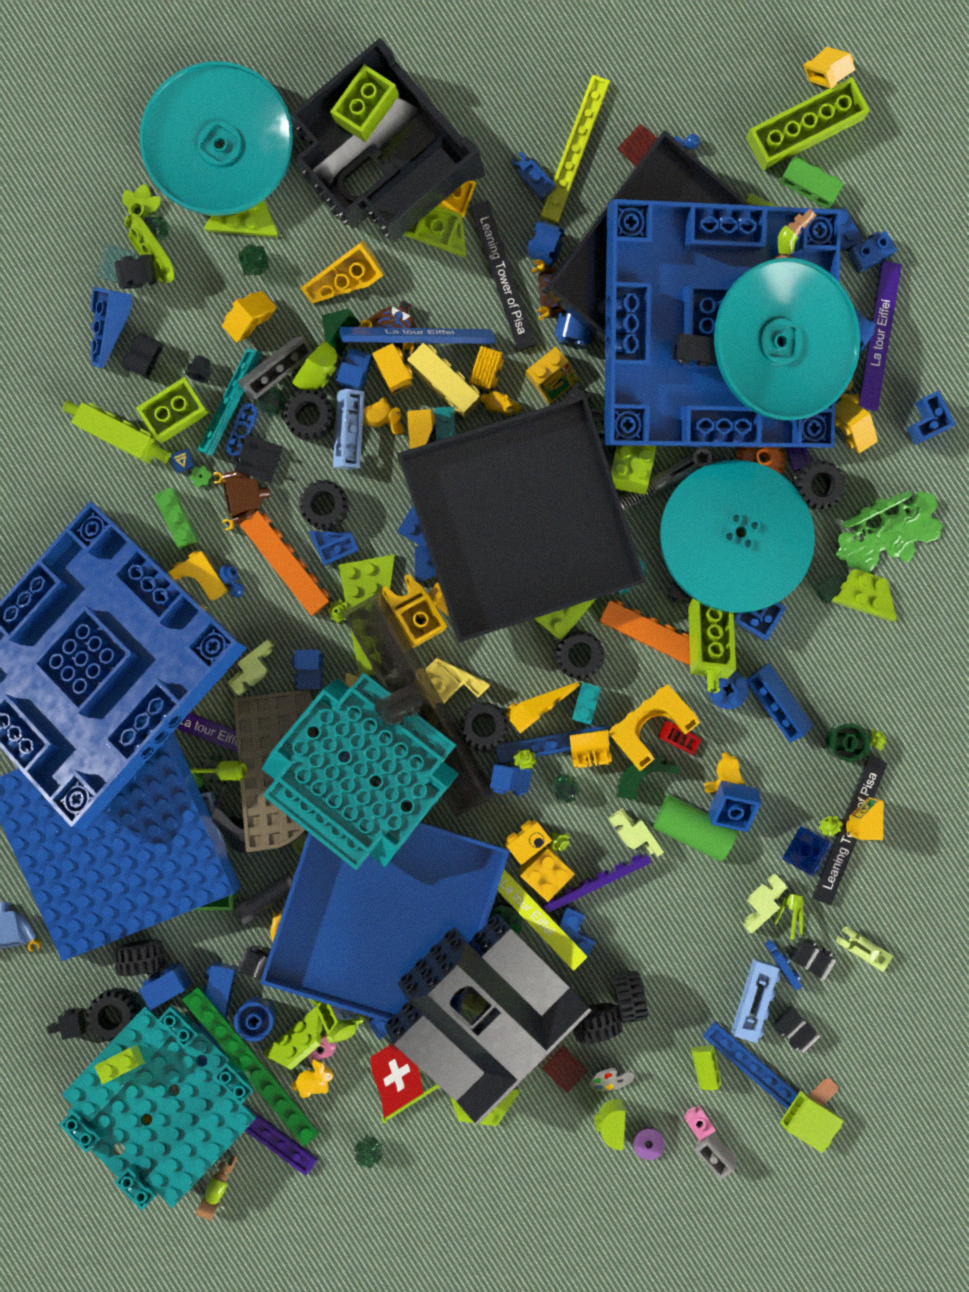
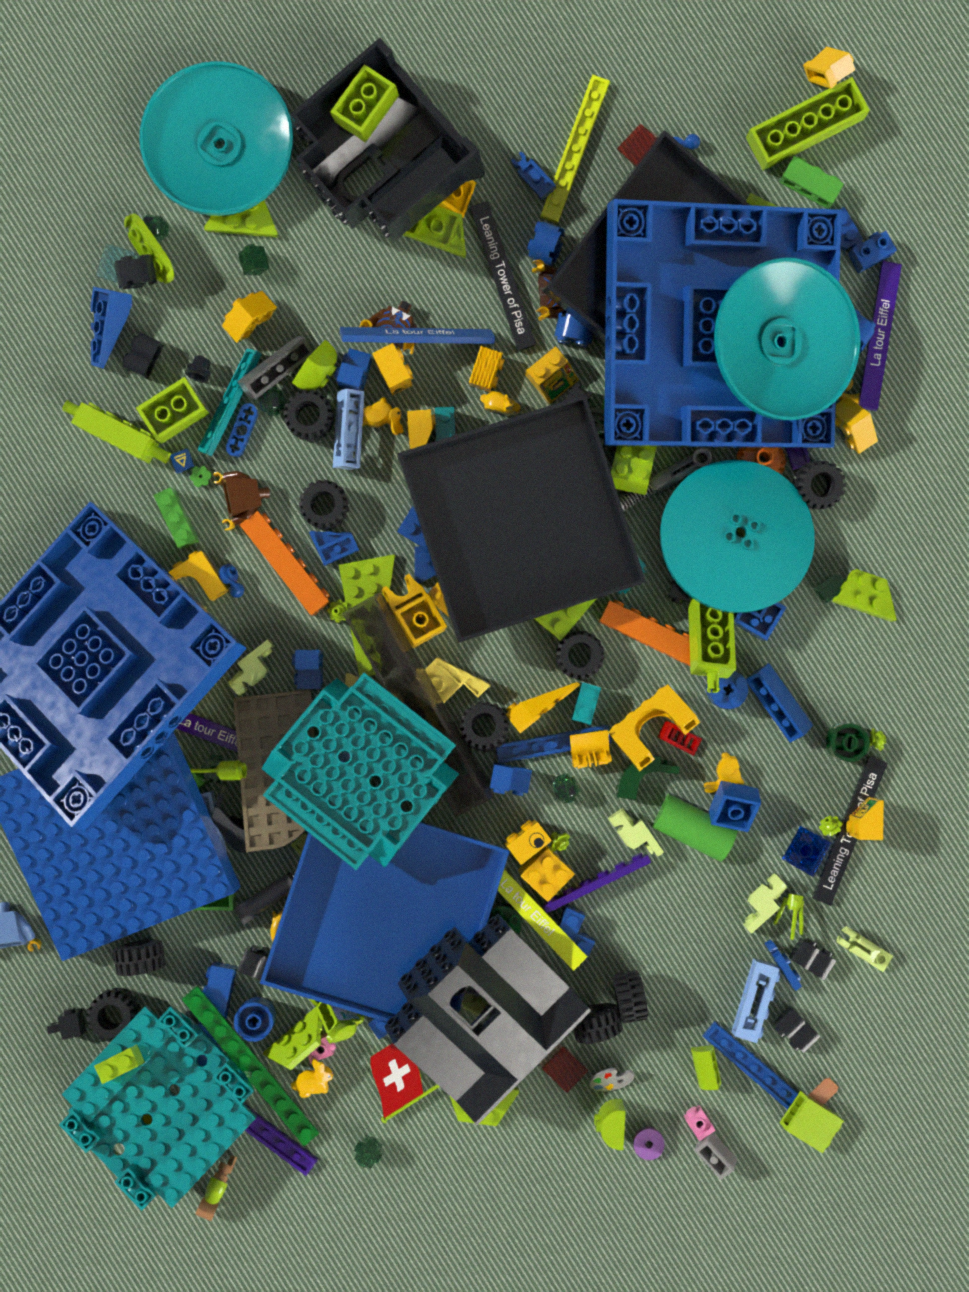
lime plate [122,184,161,220] -> none
blue brick [139,962,192,1010] -> none
black plate [231,434,283,483] -> none
yellow wedge [300,240,384,304] -> none
dark green slope [322,309,360,355] -> none
clear smoke brick [374,684,423,727] -> none
light yellow brick [407,343,480,420] -> none
lime plant [513,749,536,769] -> none
black brick [671,333,716,367] -> none
piece [774,209,816,259] -> none
bright green plant [836,491,943,573] -> none
blue brick [906,390,956,446] -> none

